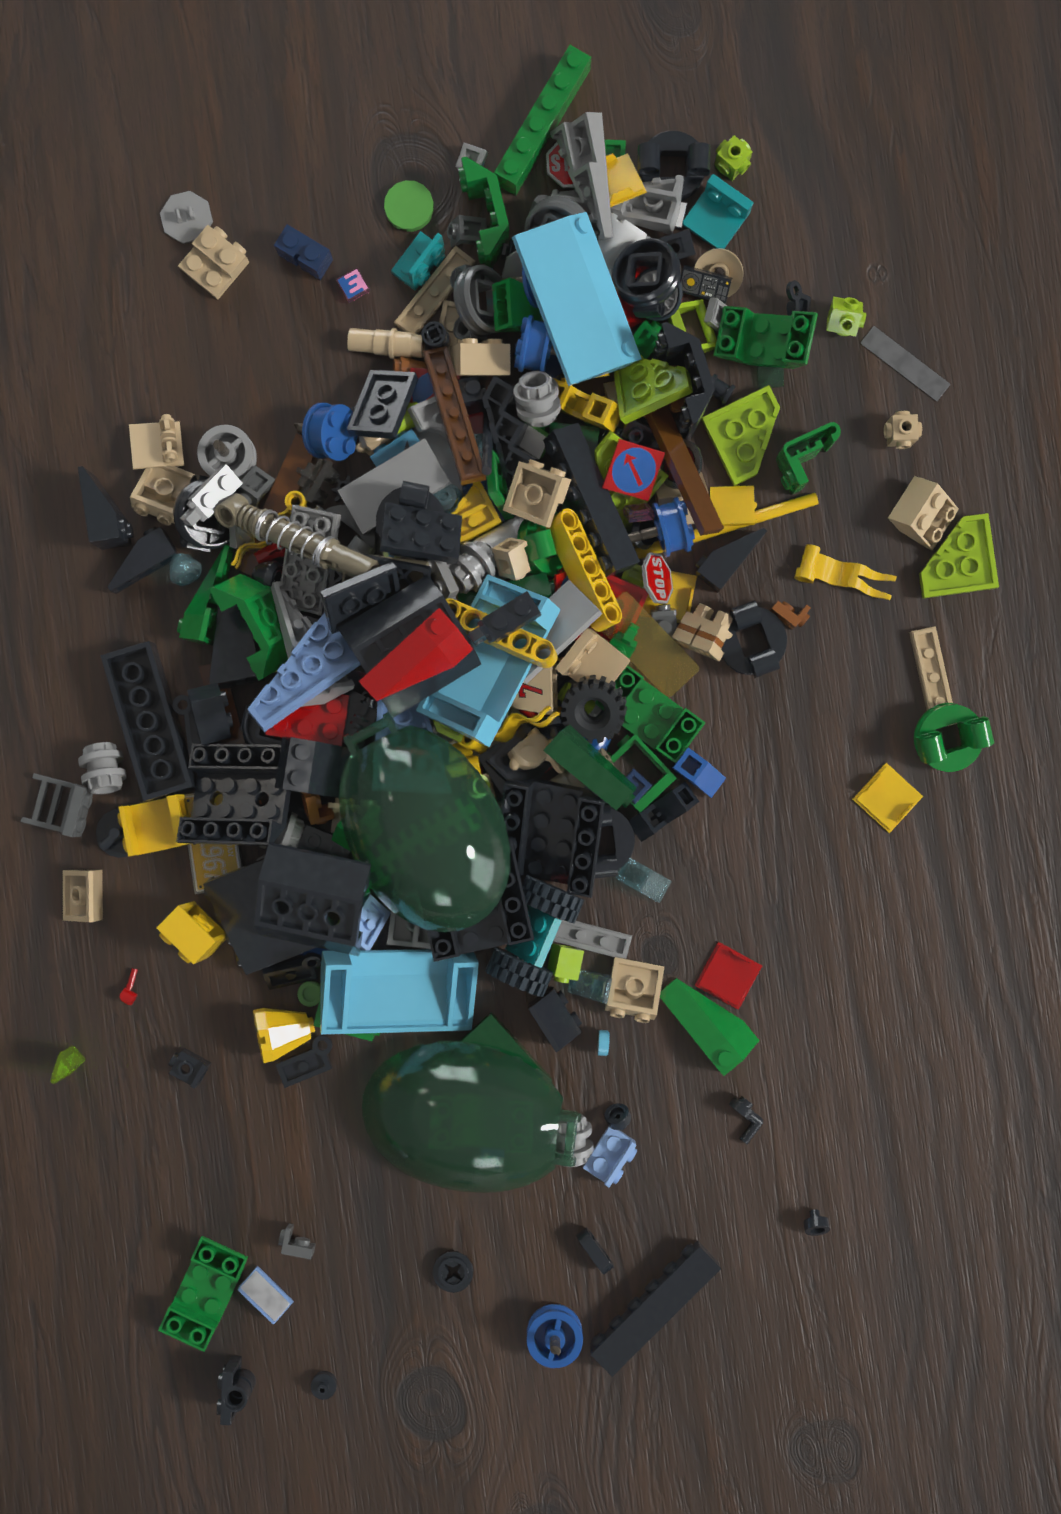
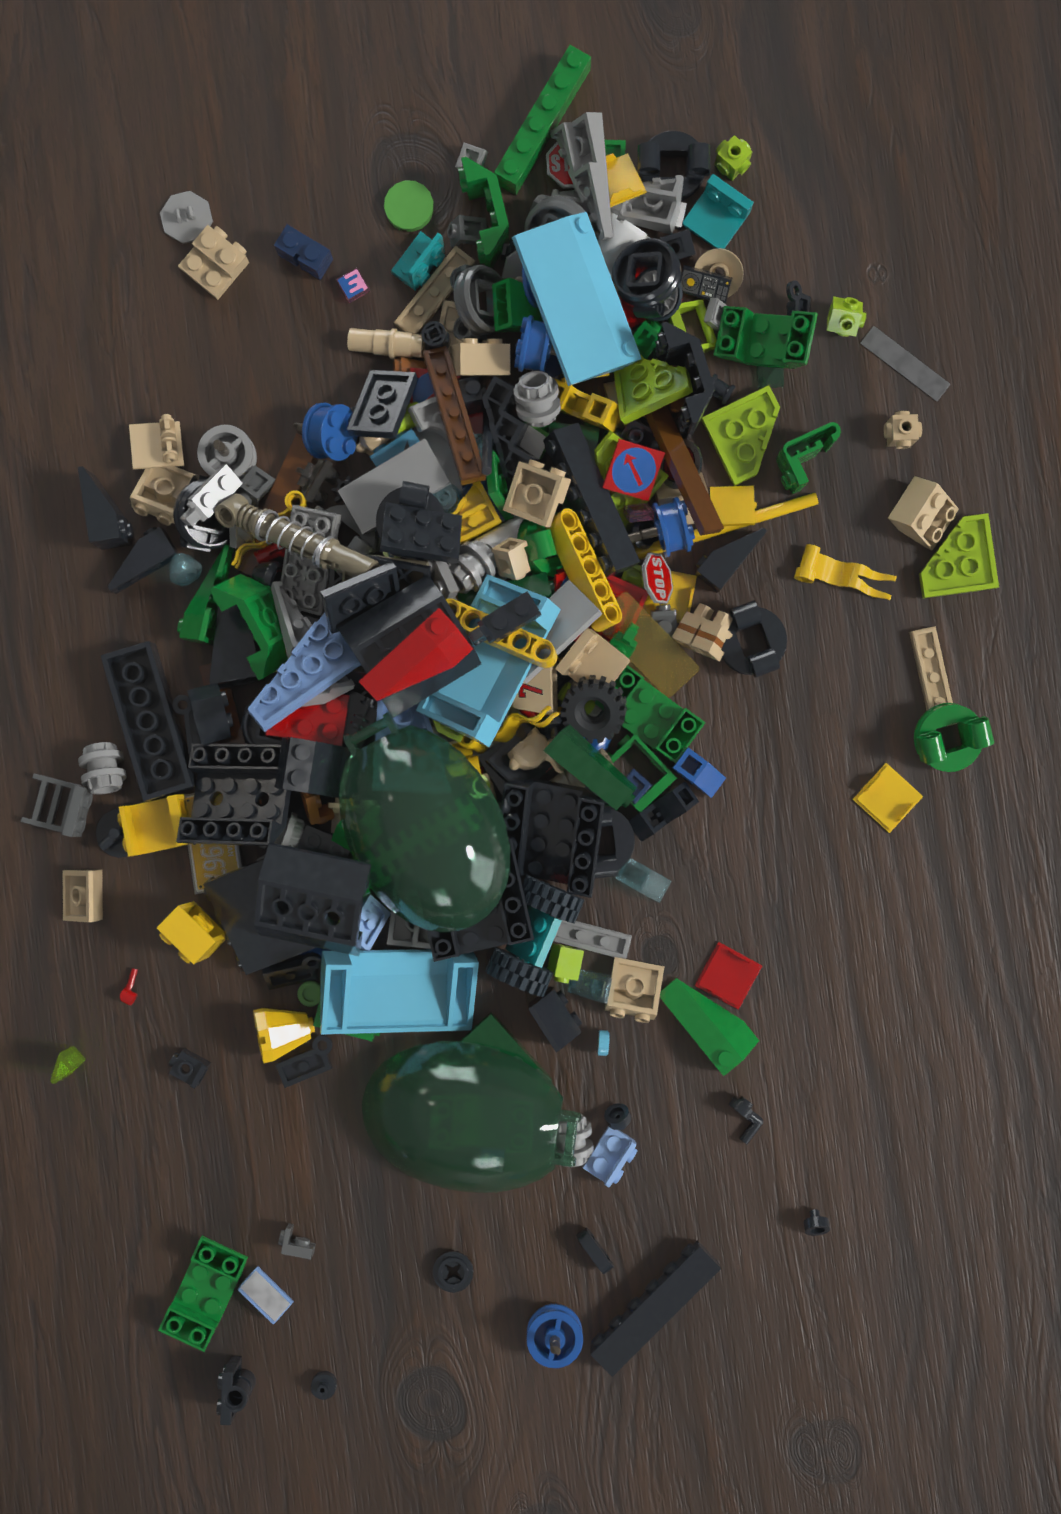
dark orange bracket [769,601,811,630] -> none

